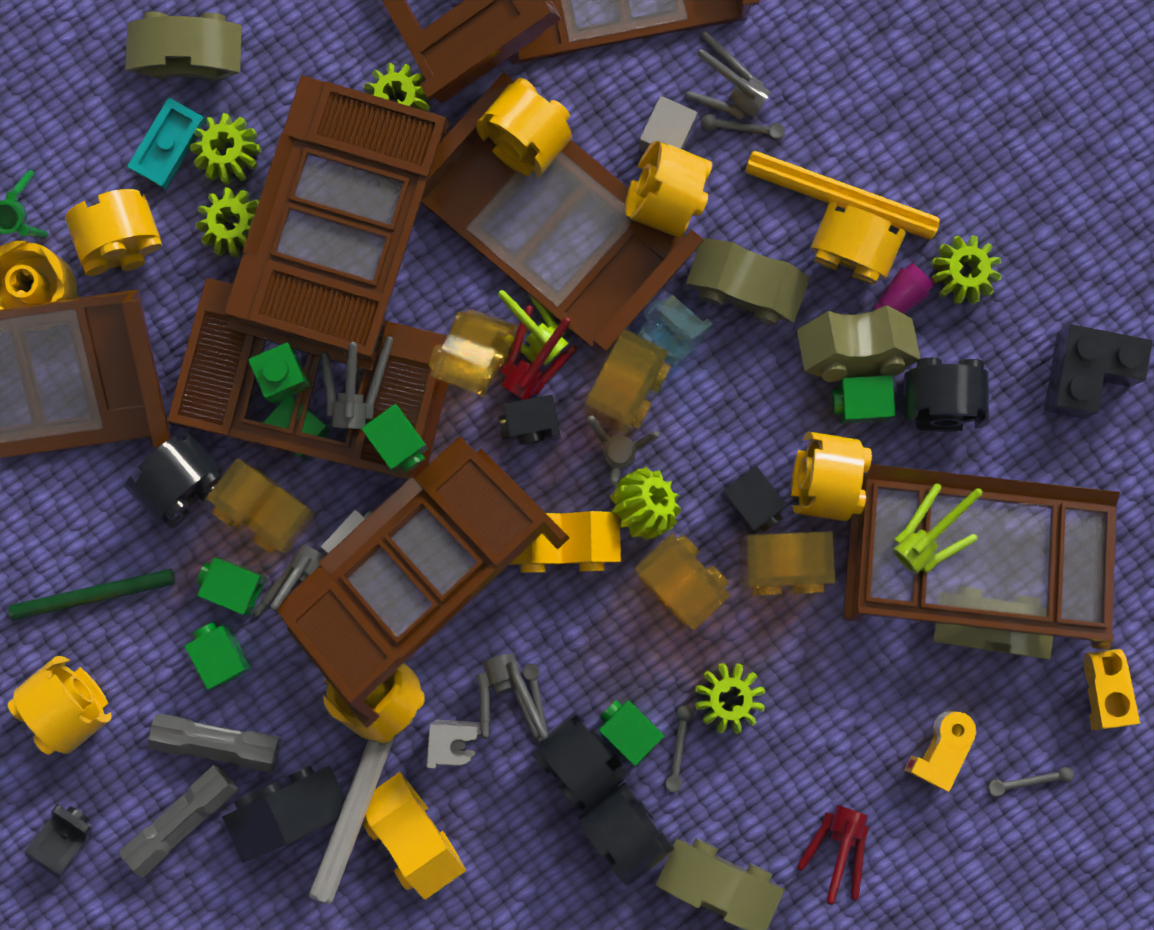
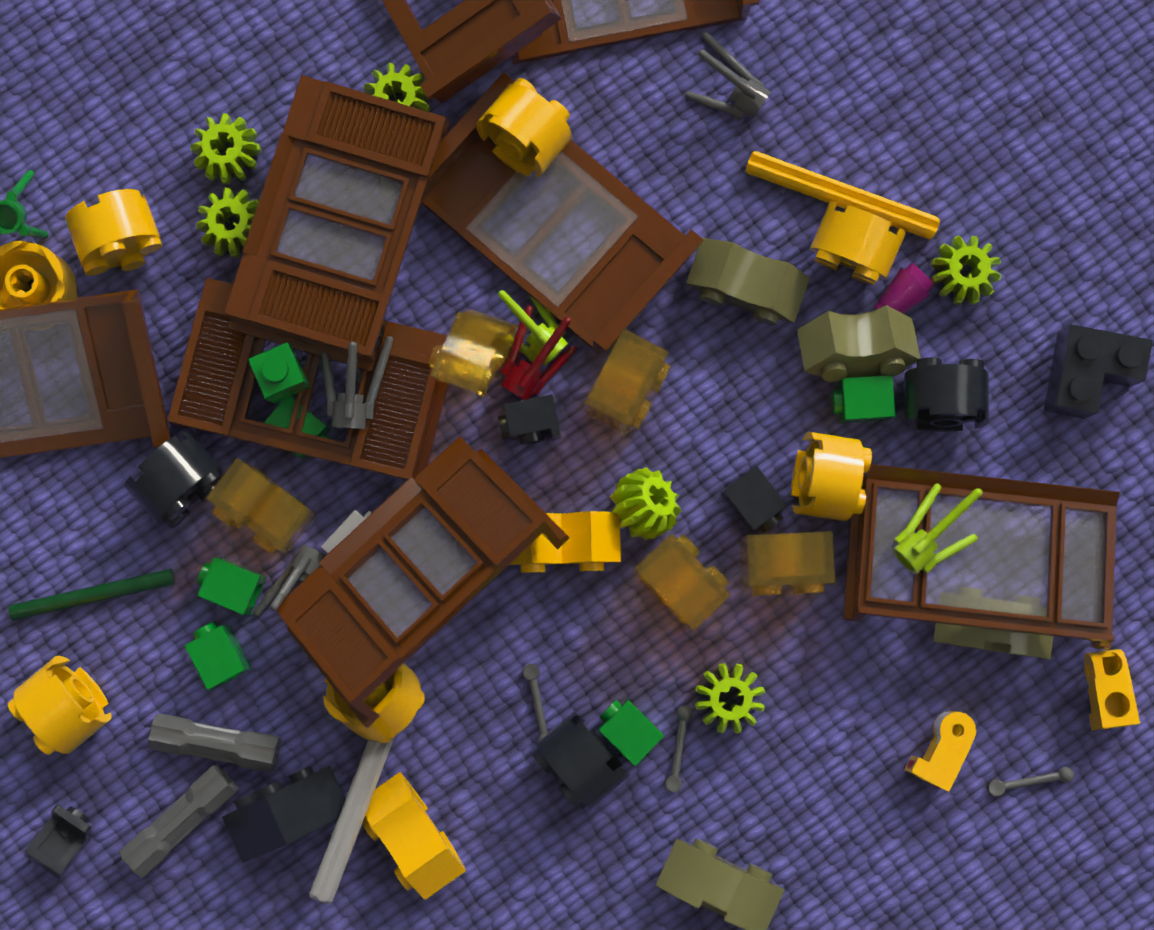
olive brick [125,12,242,81] -> none
teal plate [127,97,206,190] -> none
green brick [361,403,429,473] -> none
light grey hinge [427,719,481,768] -> none
dark grey plant [476,653,548,739] -> none
black brick [577,782,675,886] -> none
dark grey plant [587,415,660,485] -> none
yellow brick [625,141,712,238] -> none
clear light blue brick [638,295,713,366] -> none
light grey brick [639,95,698,153] -> none
dark grey hinge [701,114,785,140] -> none
dark red plant [797,805,870,905] -> none

